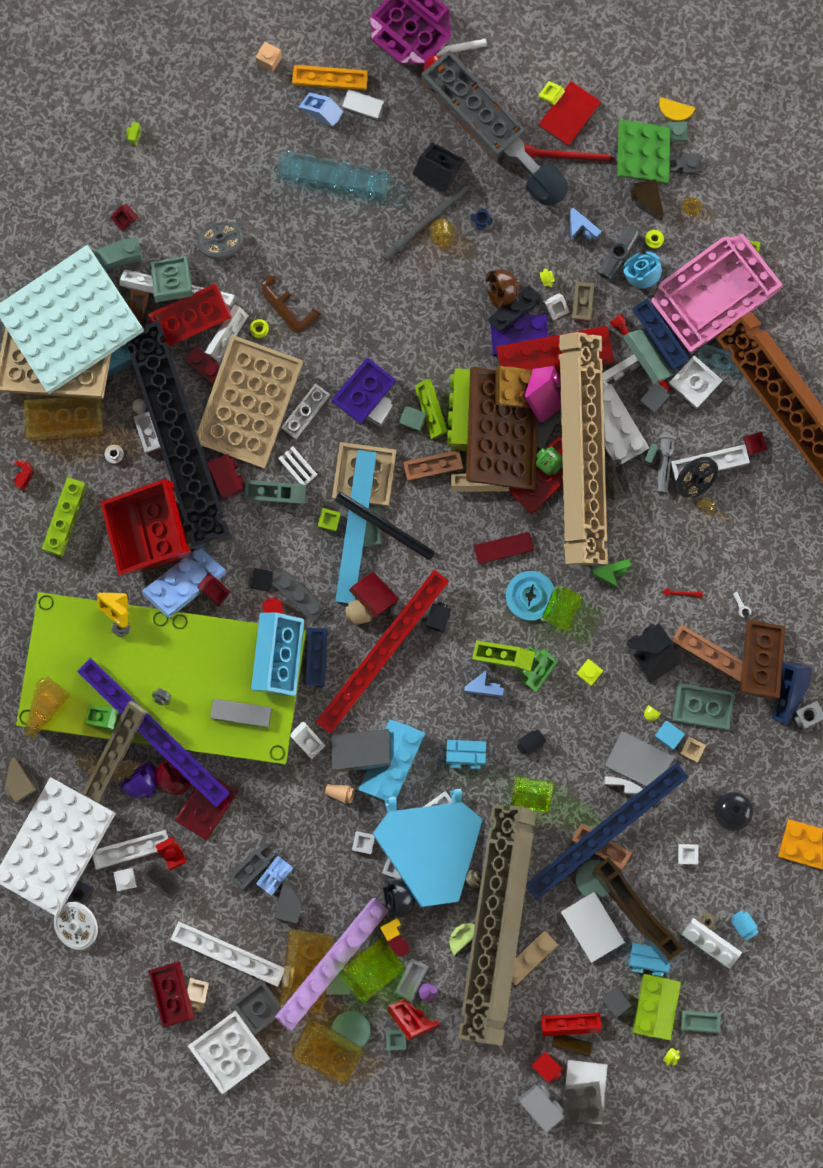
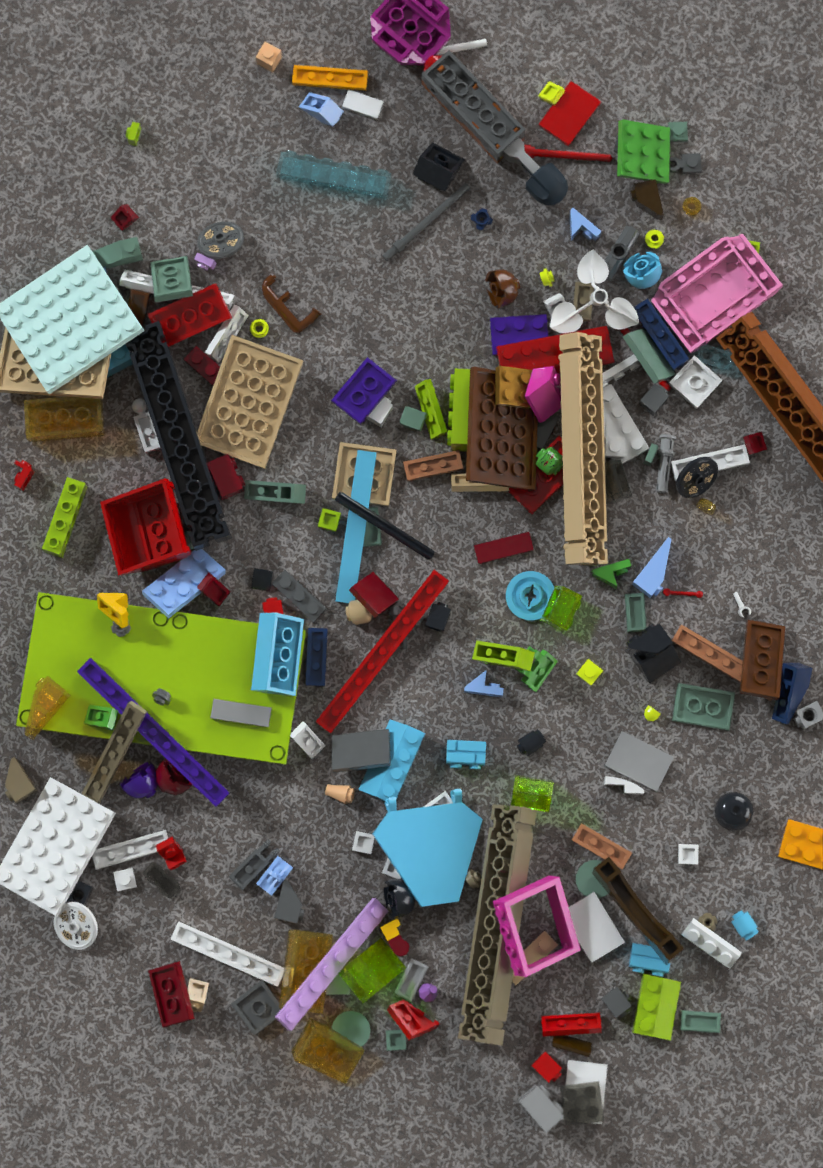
white plate [105,445,124,464] -> none
dark red tile [175,775,238,841] -> none
white plate [188,1011,270,1094] -> none
white tile [278,446,318,485] -> none
white tile [281,383,331,440] -> none
clear yellow head [430,219,455,248] -> none
yellowish green tile [449,923,475,956] -> none
black plate [488,286,542,334] -> none
dark blue plate [526,762,689,900] -> none
medium azure panel [654,721,685,751] -> none
yellow tile [659,97,695,122] -> none
neon yellow plate [663,1048,681,1066] -> none
tan plate [680,737,706,763] -> none
none -> lavender plate [194,253,216,271]
none -> dark pink window [493,876,581,977]
none -> white plant [550,250,639,334]
none -> white plate [605,437,625,458]
none -> sand green tile [625,593,646,632]
none -> light blue slope [632,537,671,598]

